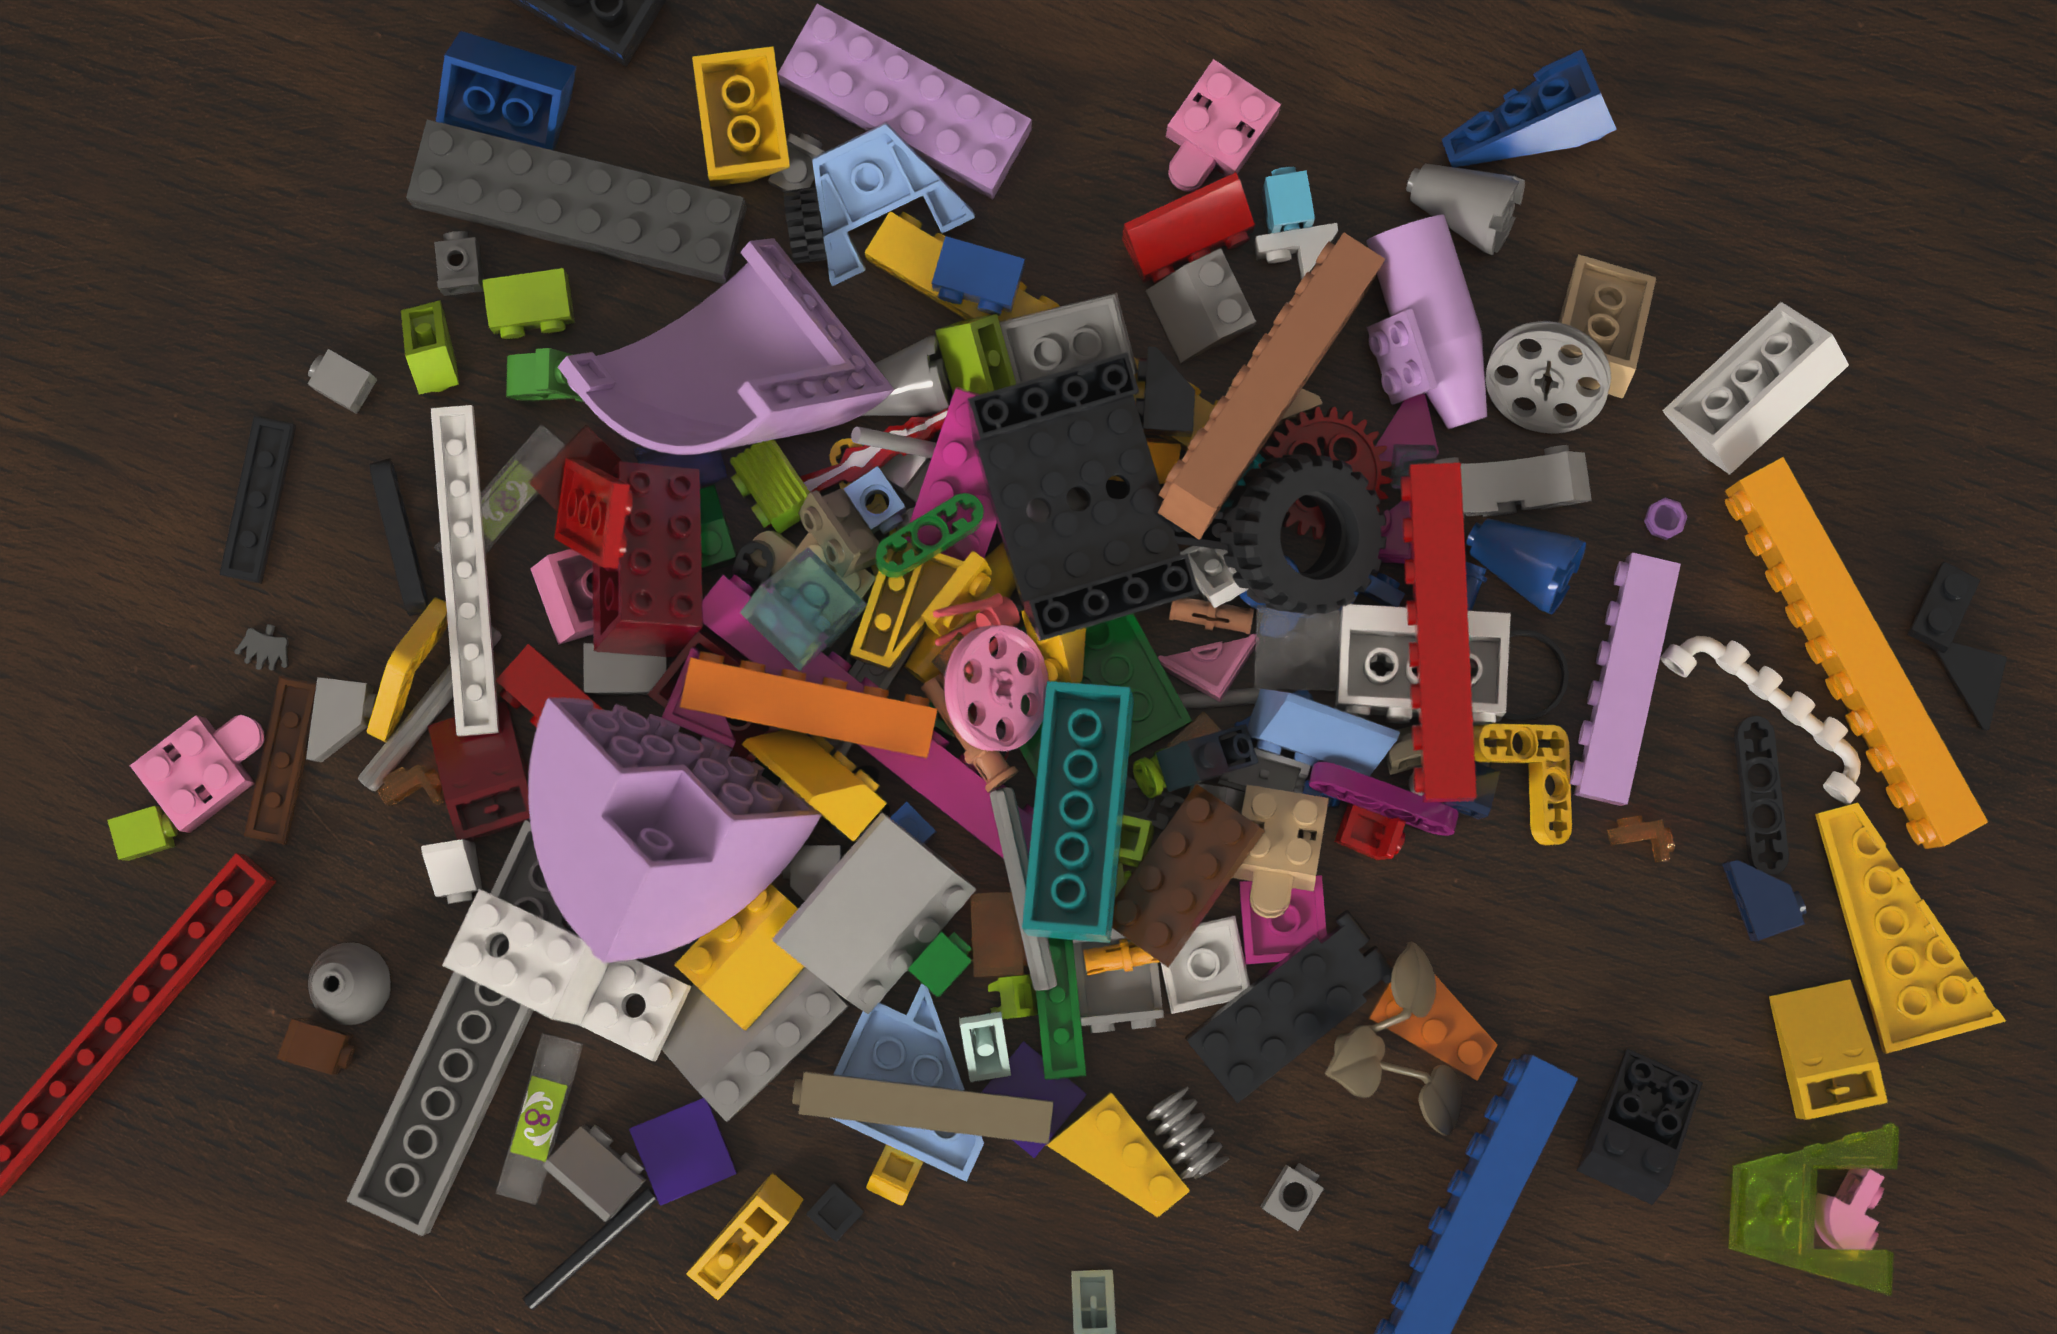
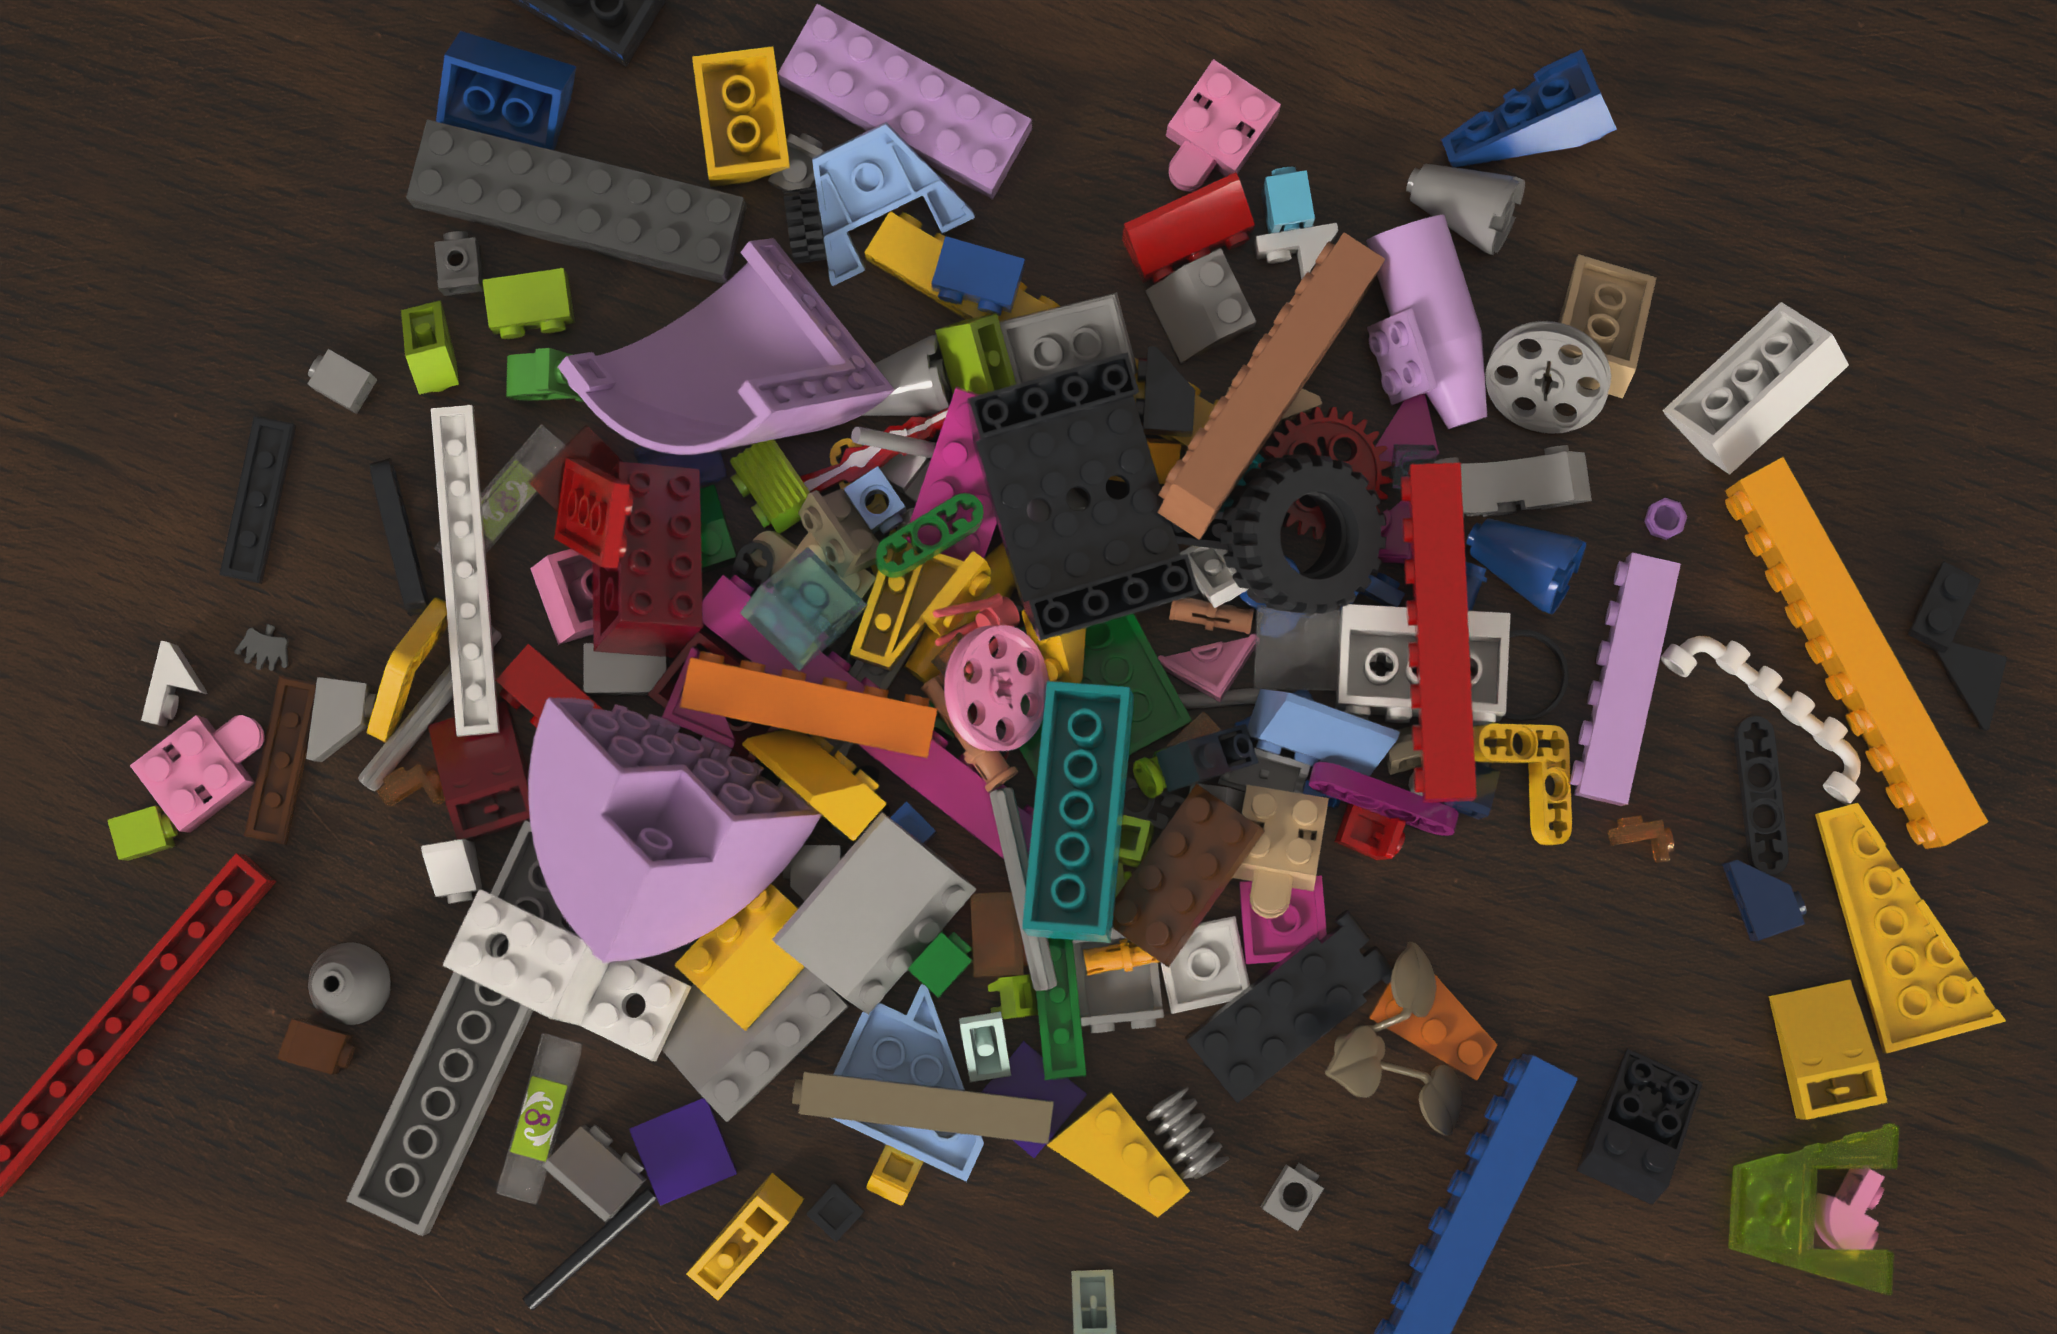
none -> white slope [141,641,207,727]

